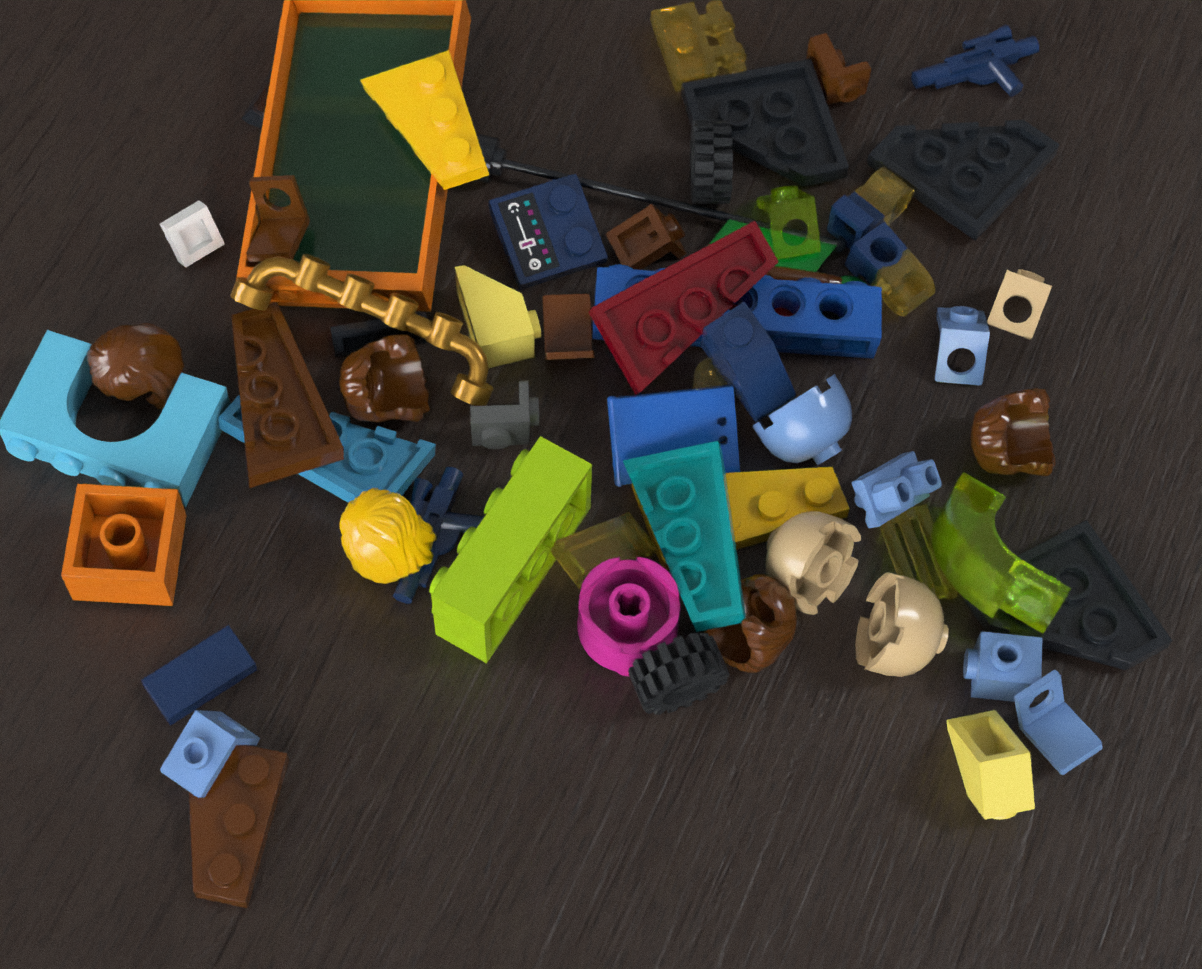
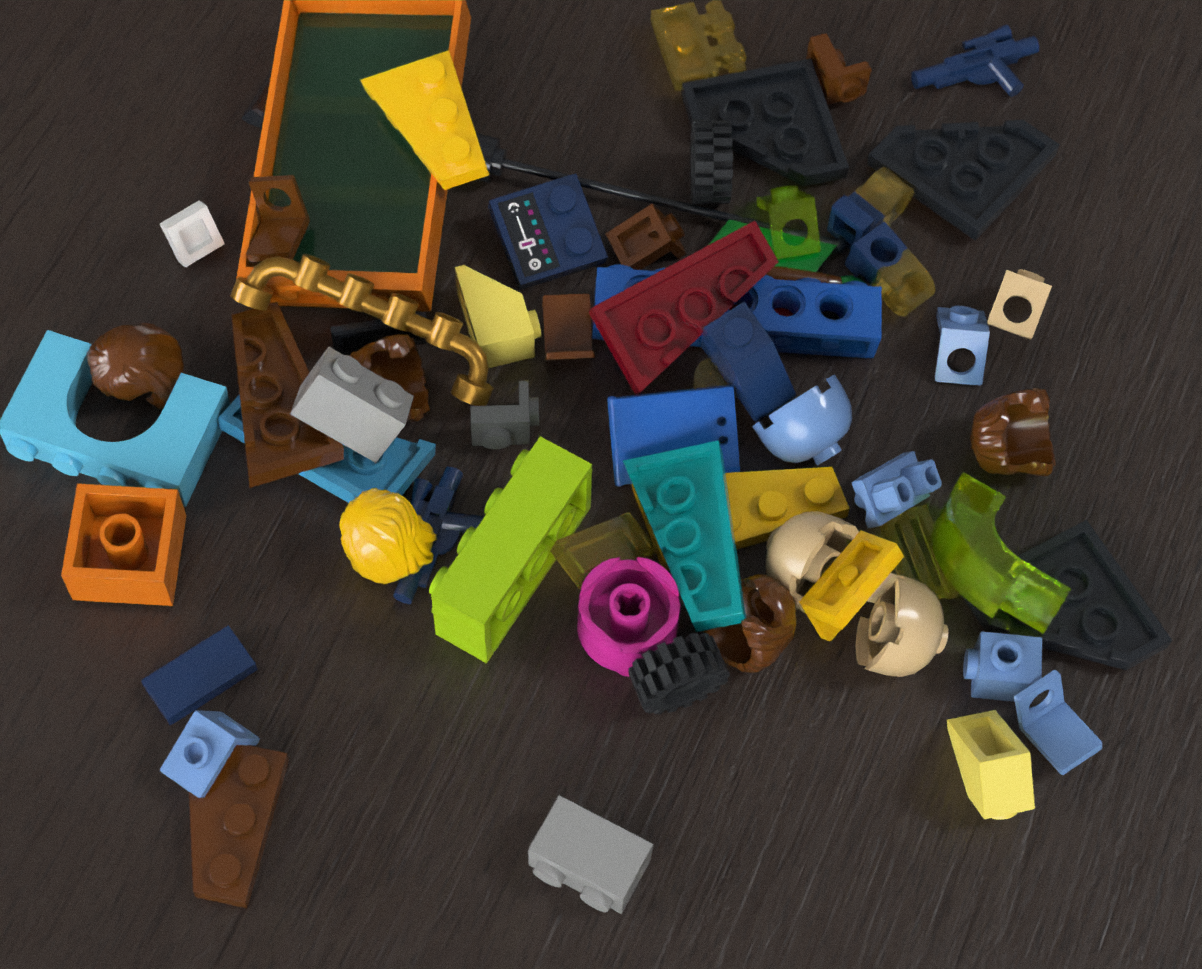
none -> light grey brick [290,346,414,463]
none -> light grey brick [528,795,653,914]
none -> yellow panel [799,530,904,641]

